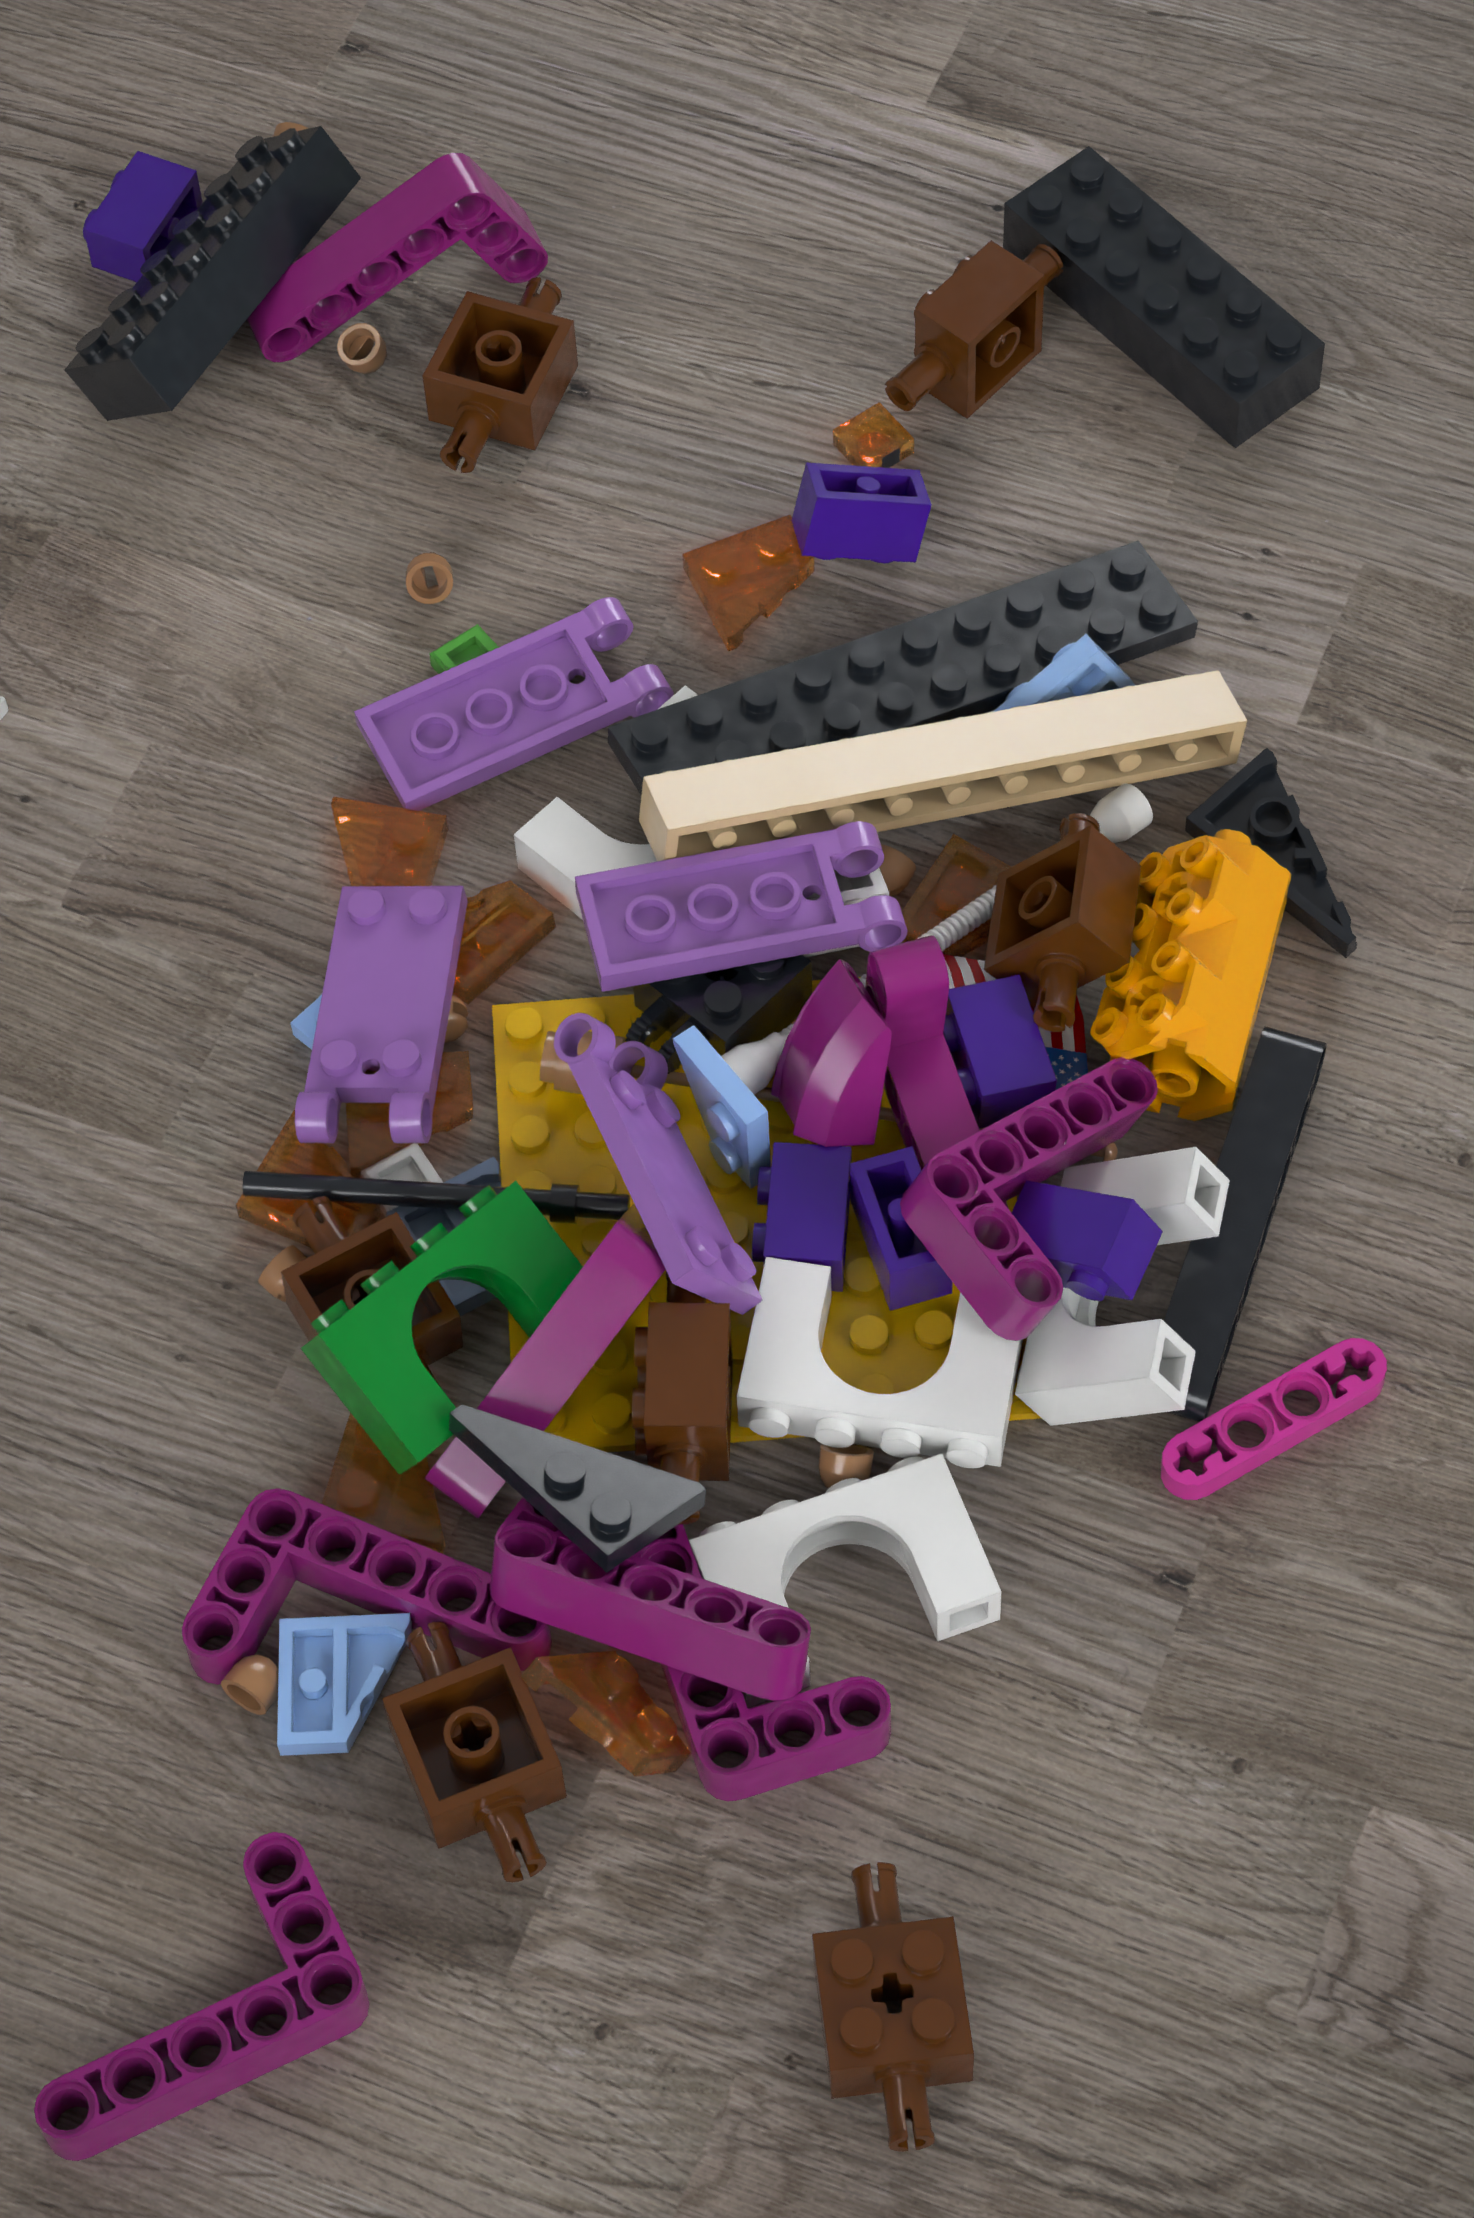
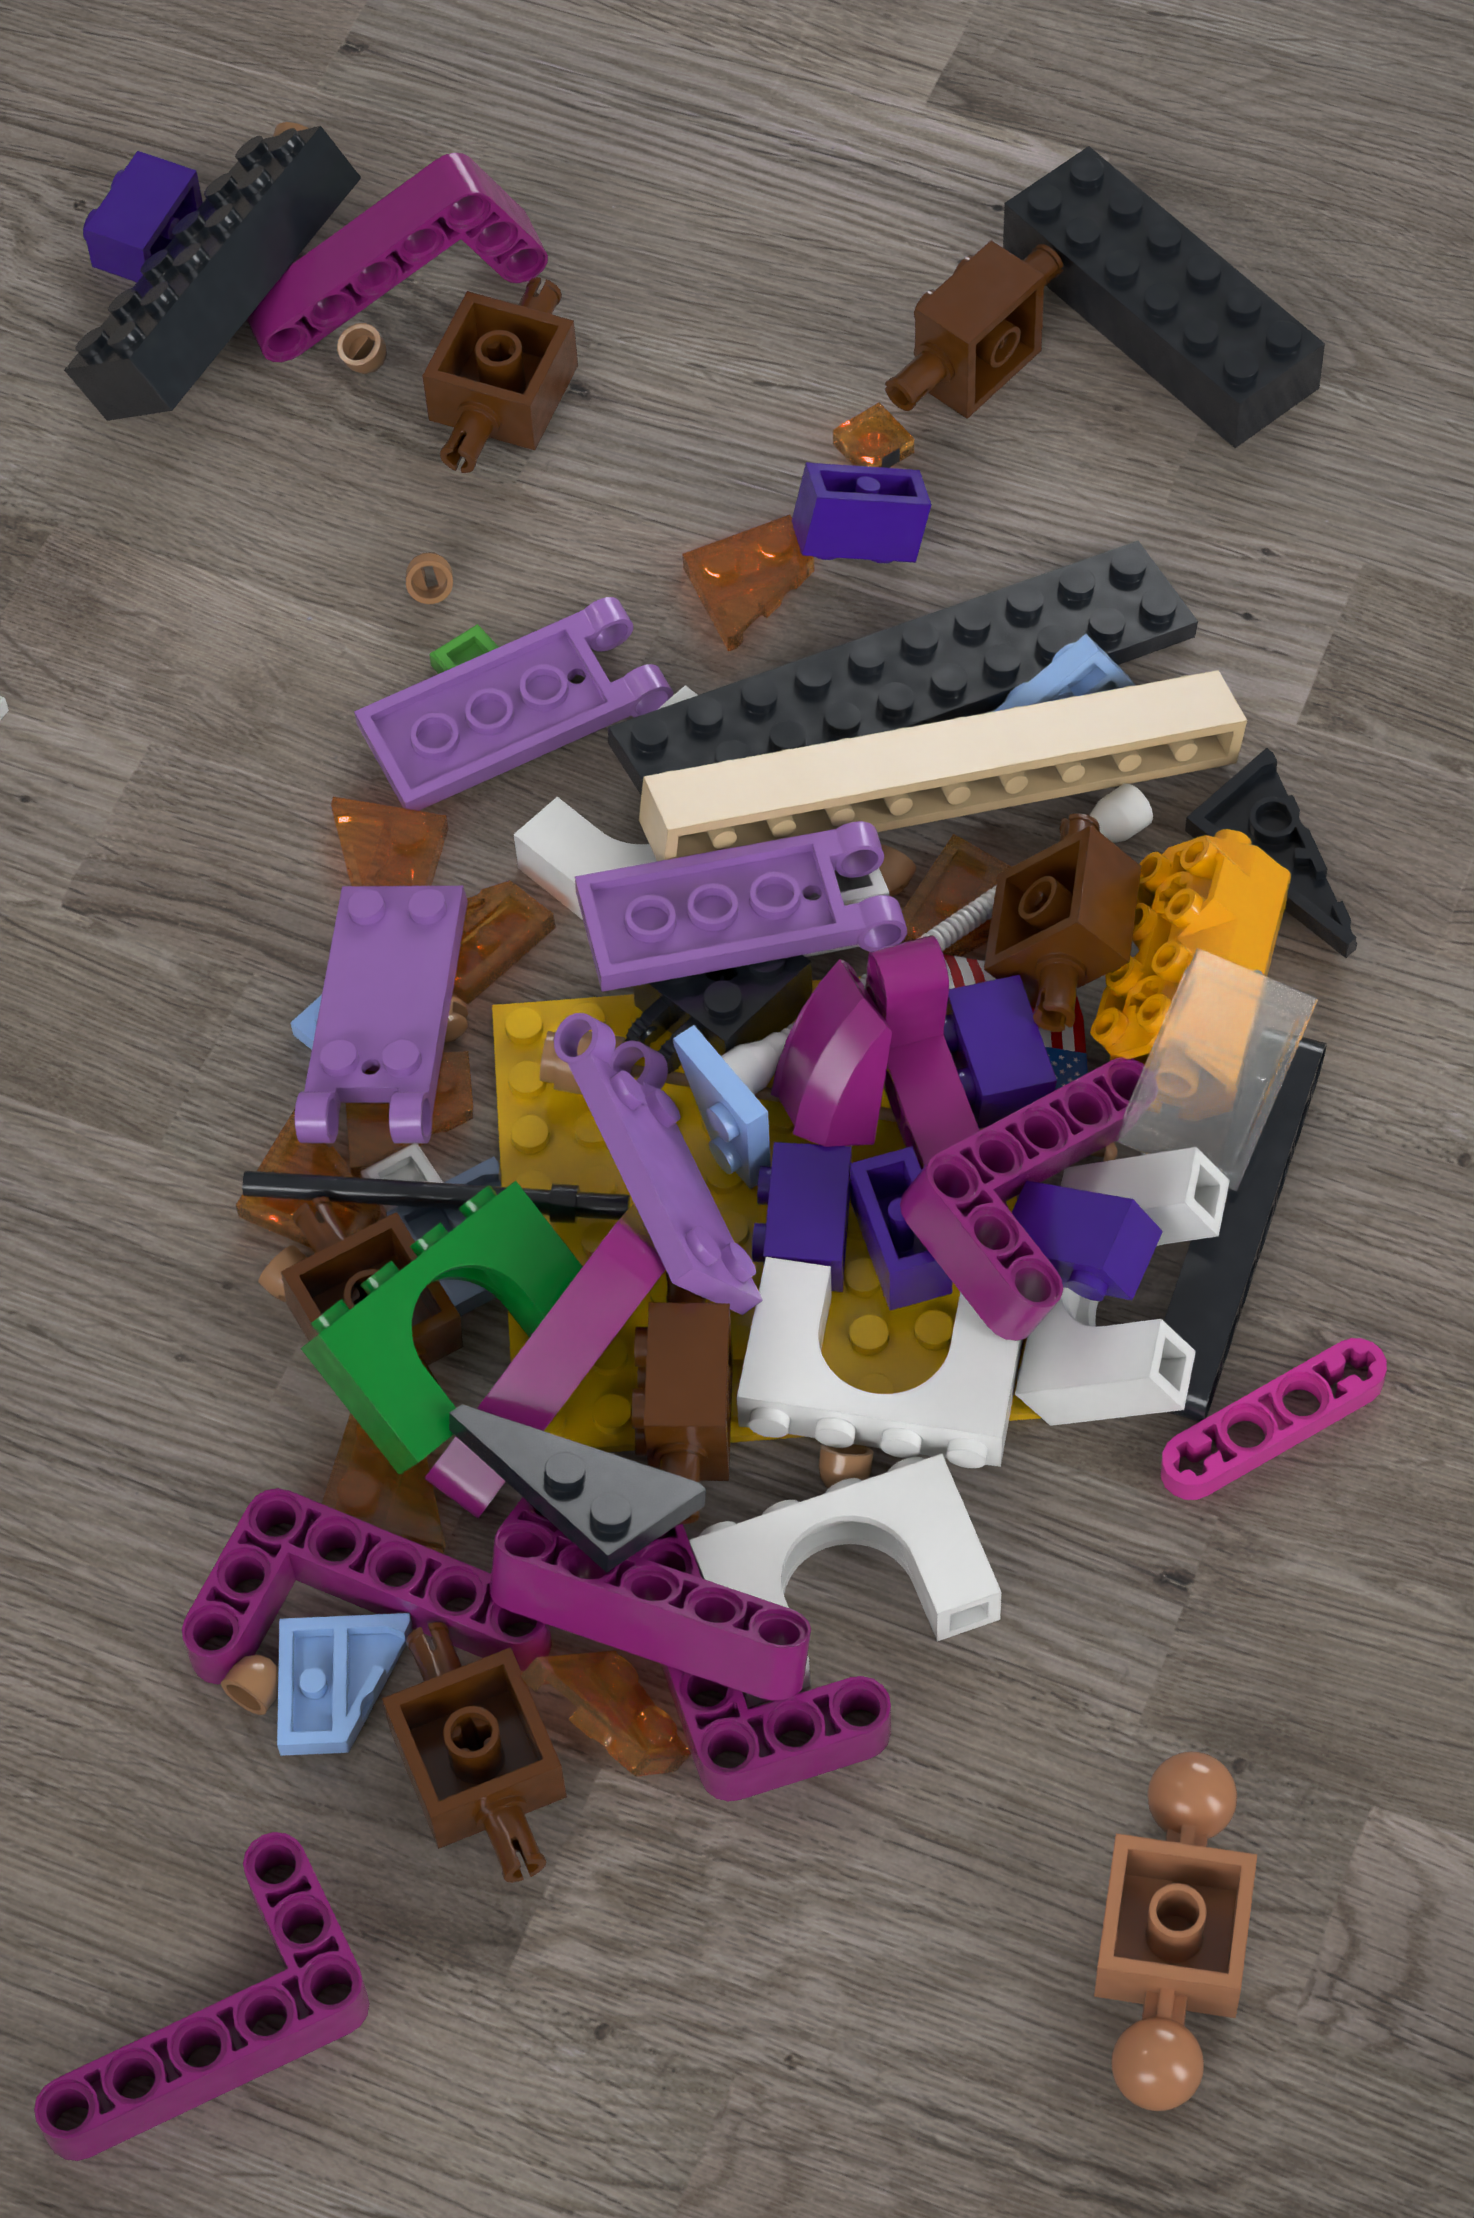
reddish brown brick [812,1862,974,2152] -> none
none -> nougat brick [1094,1751,1257,2111]
none -> clear piece [1116,948,1318,1191]

